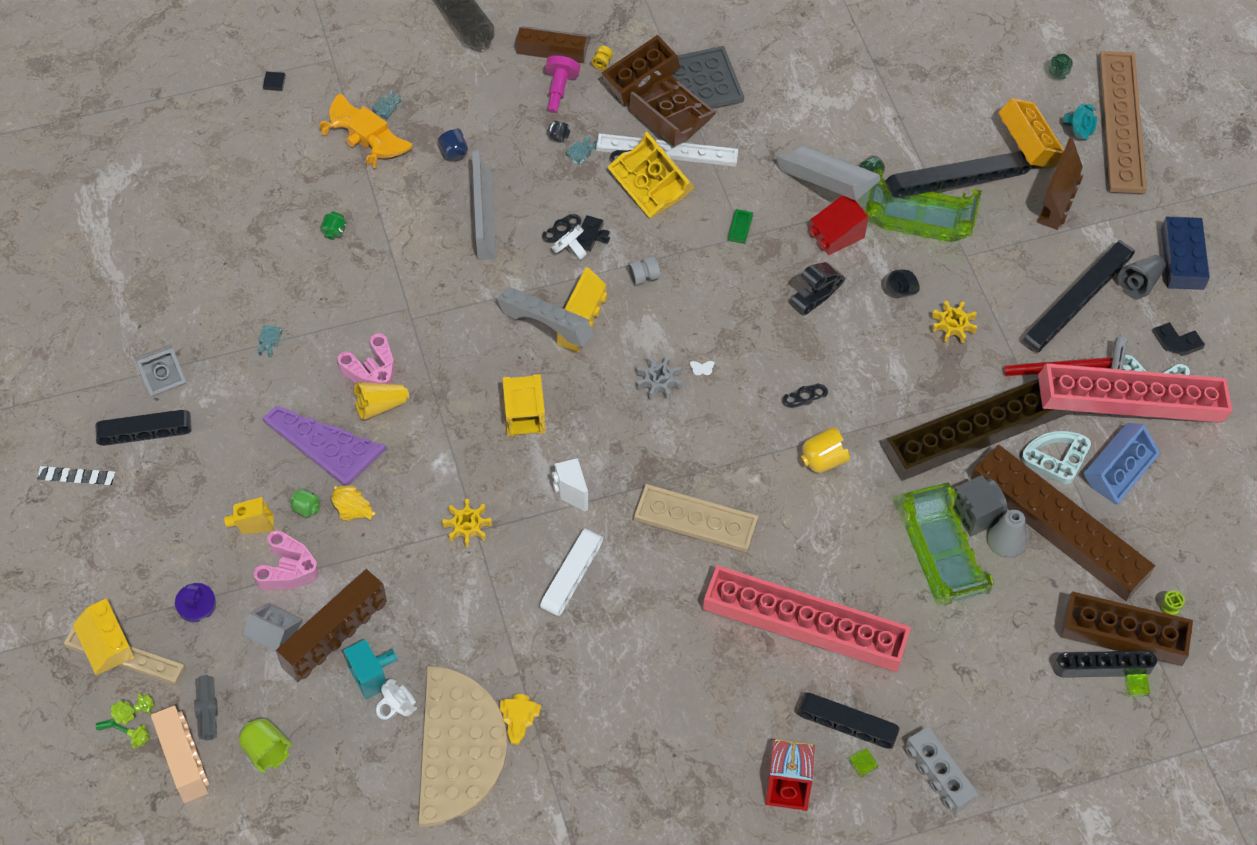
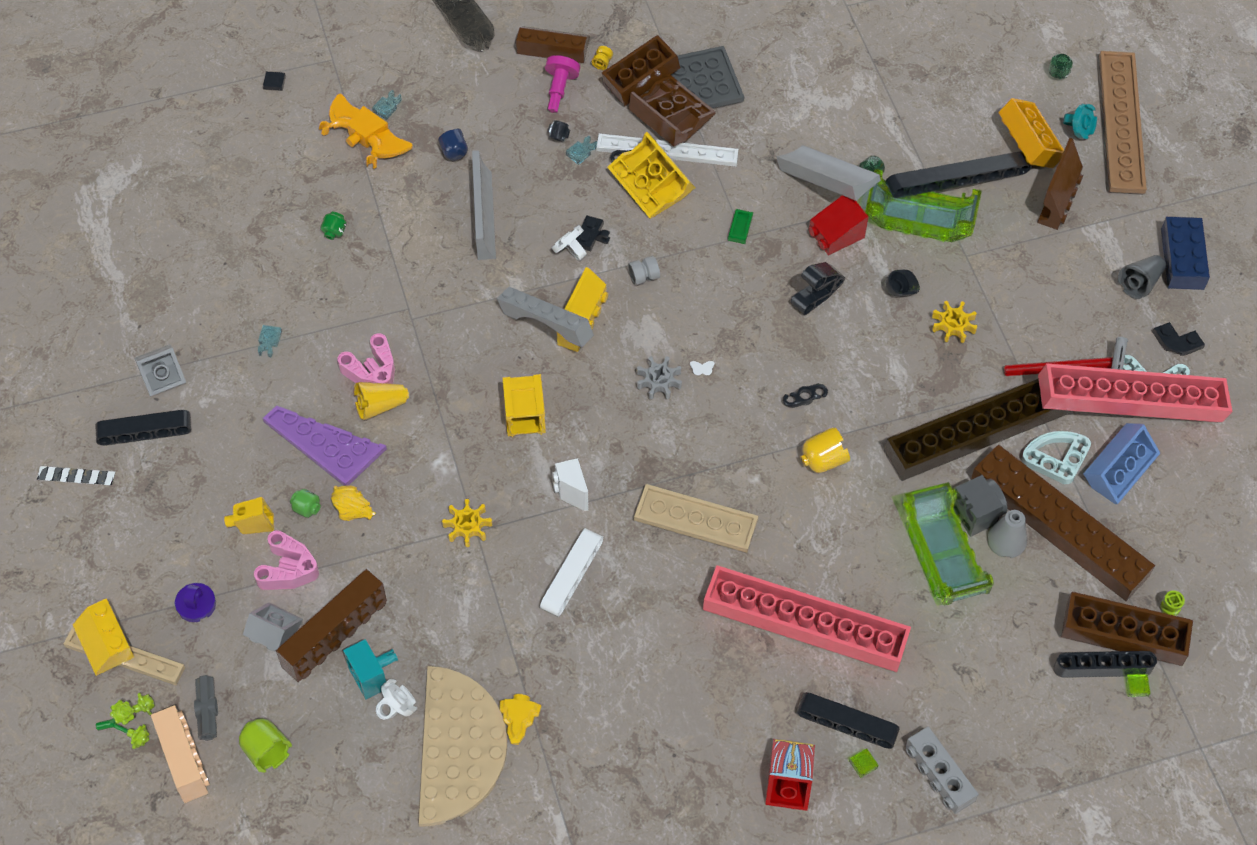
black piece [542,214,582,243] -> none
black beam [1022,240,1135,353] -> none

